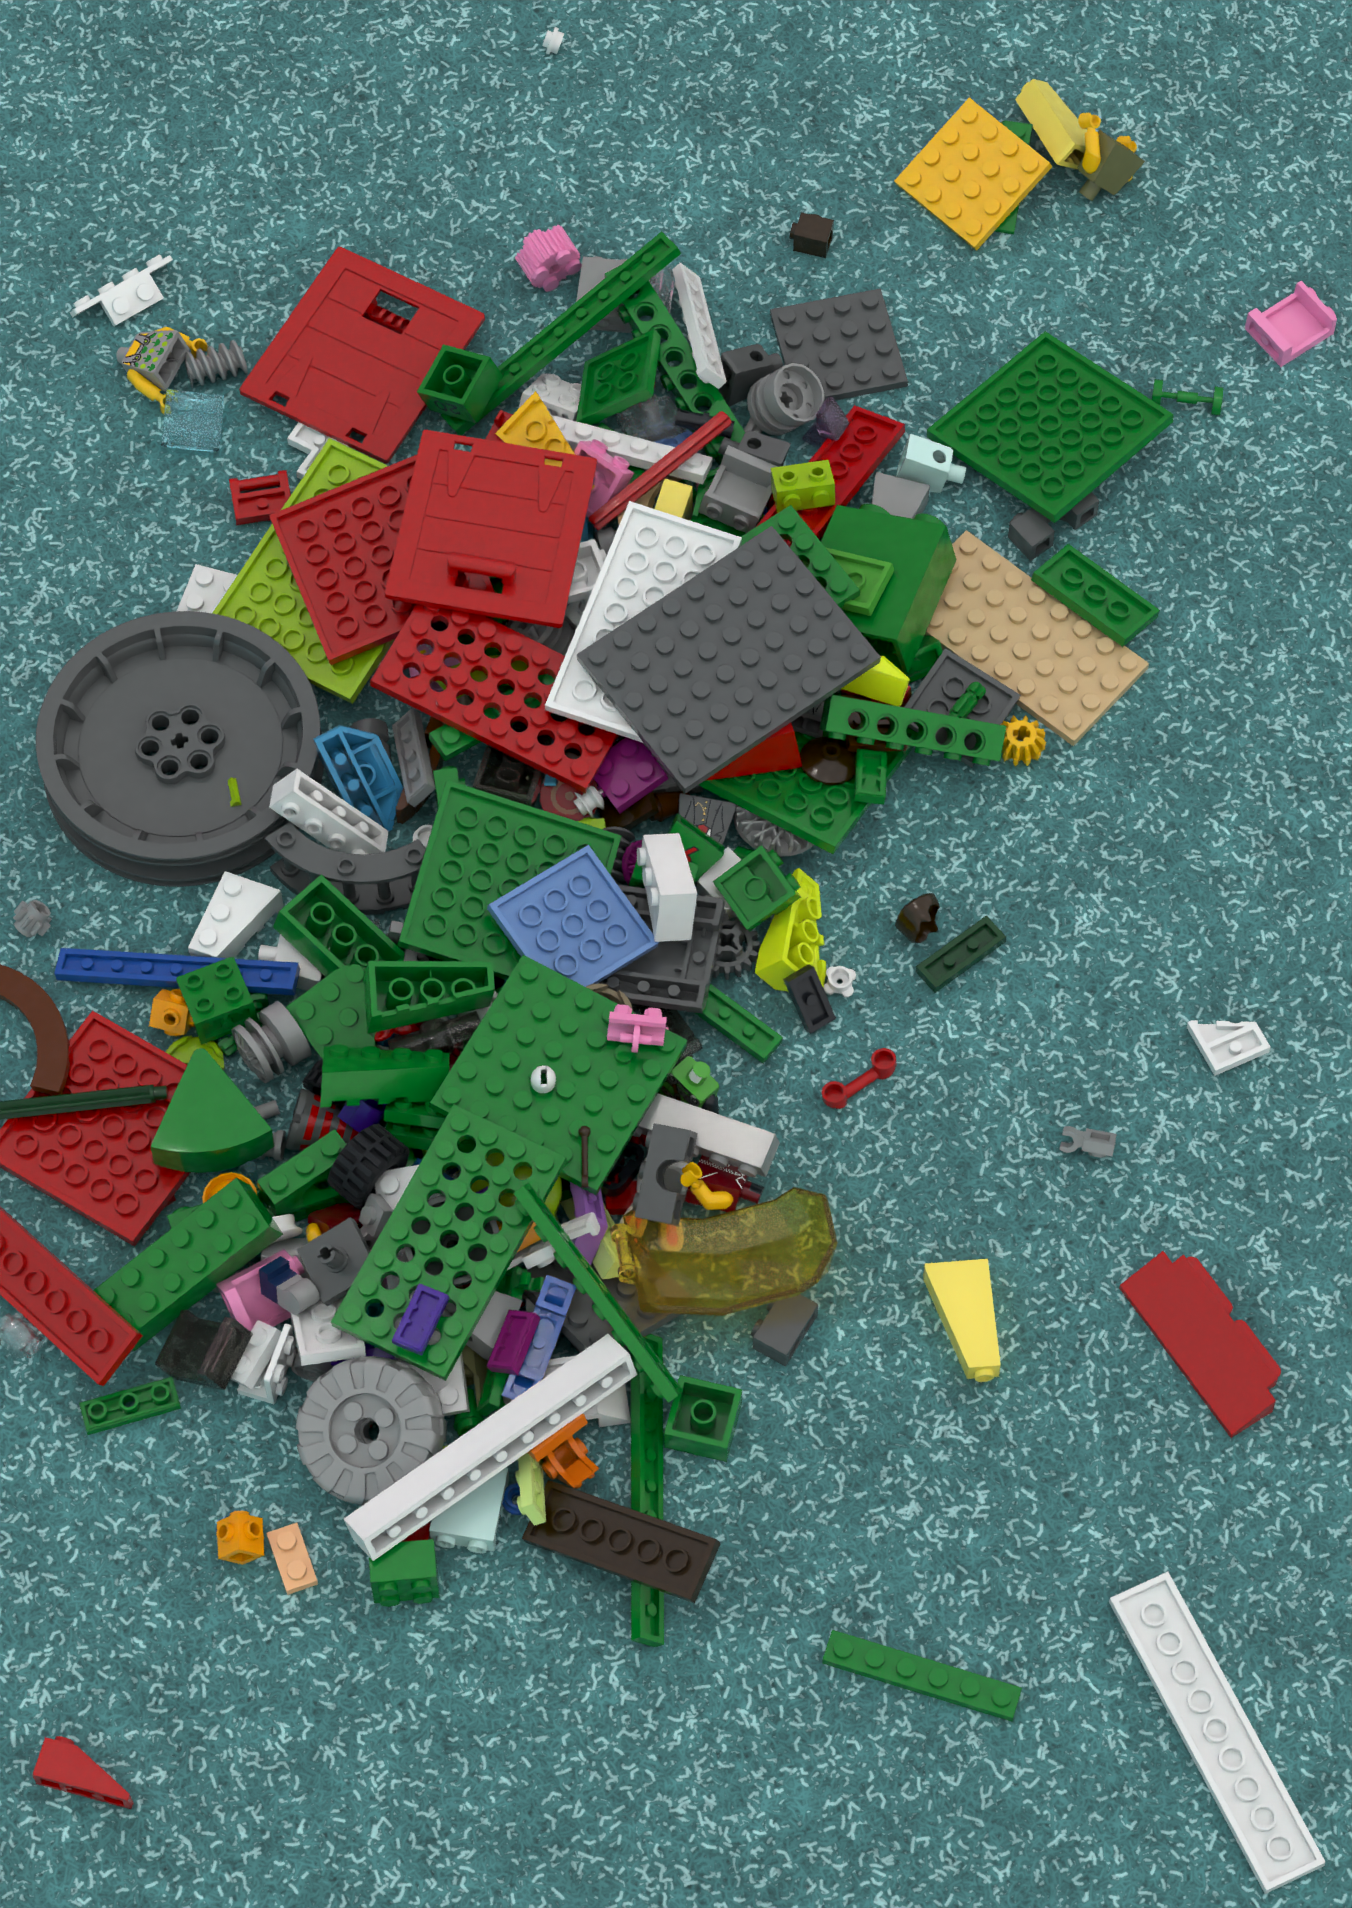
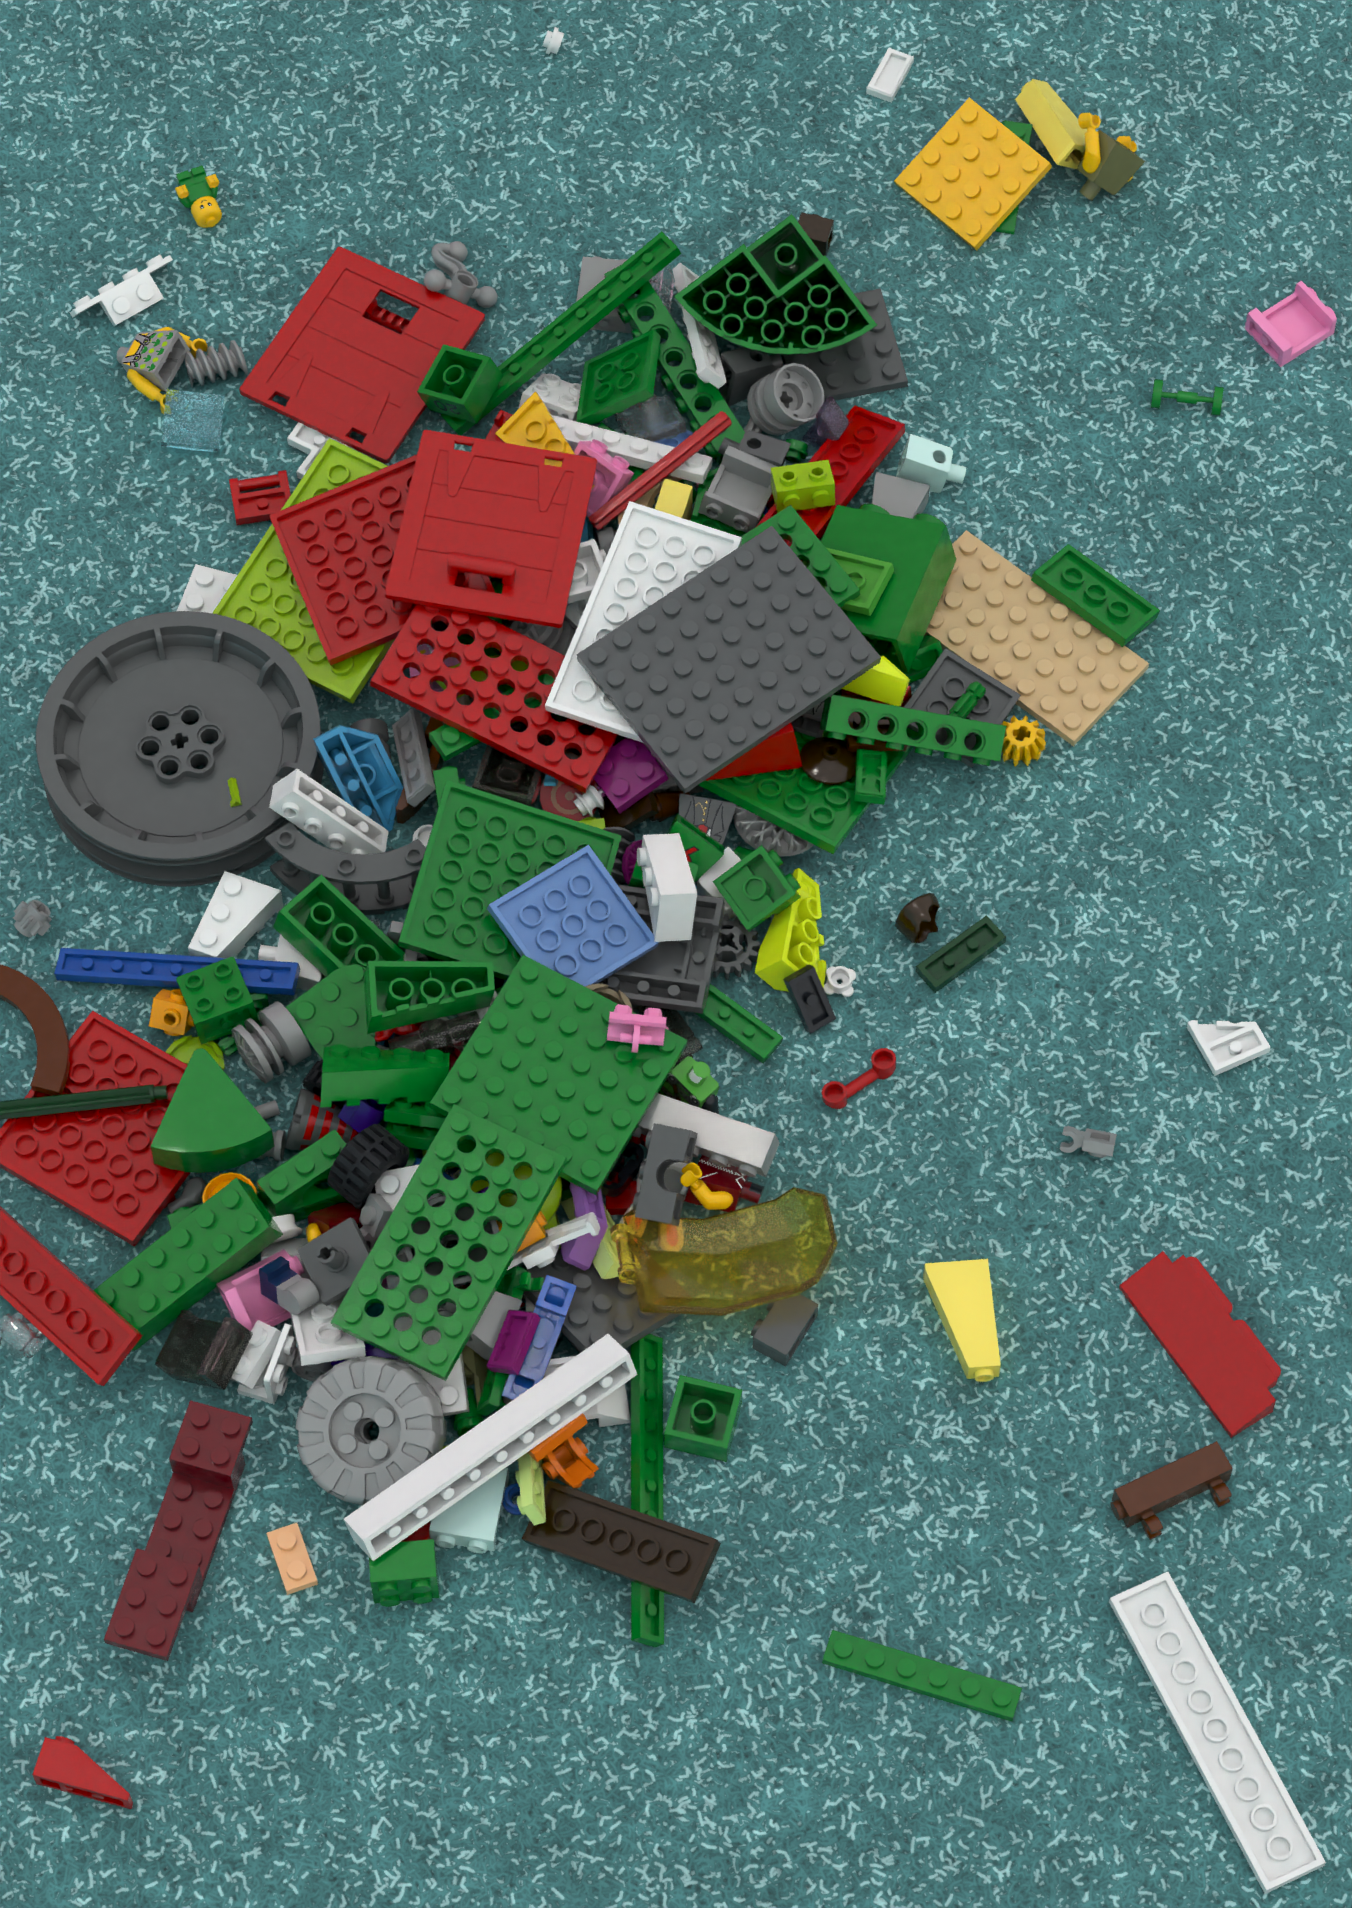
green tile [79,1377,181,1435] -> none
light orange brick [216,1511,264,1565] -> none
dark purple plate [392,1283,450,1356] -> none
green plate [513,1183,683,1403] -> none
bright pink brick [515,225,582,292] -> none
white hinge [530,1066,556,1093] -> none
dark brown hinge [578,1126,591,1188] -> none
black pin [674,408,735,439] -> none
green plate [927,331,1173,523] -> none
dark grey arch [1008,492,1099,561] -> none
none -> dark red bracket [104,1400,253,1661]
none -> dark grey arm [167,1177,206,1214]
none -> piece [175,165,222,228]
none -> light grey piece [424,241,498,308]
none -> green brick [674,214,877,355]
none -> green plate [786,439,808,463]
none -> white tile [866,48,914,103]
none -> reddish brown brick [1110,1441,1233,1540]

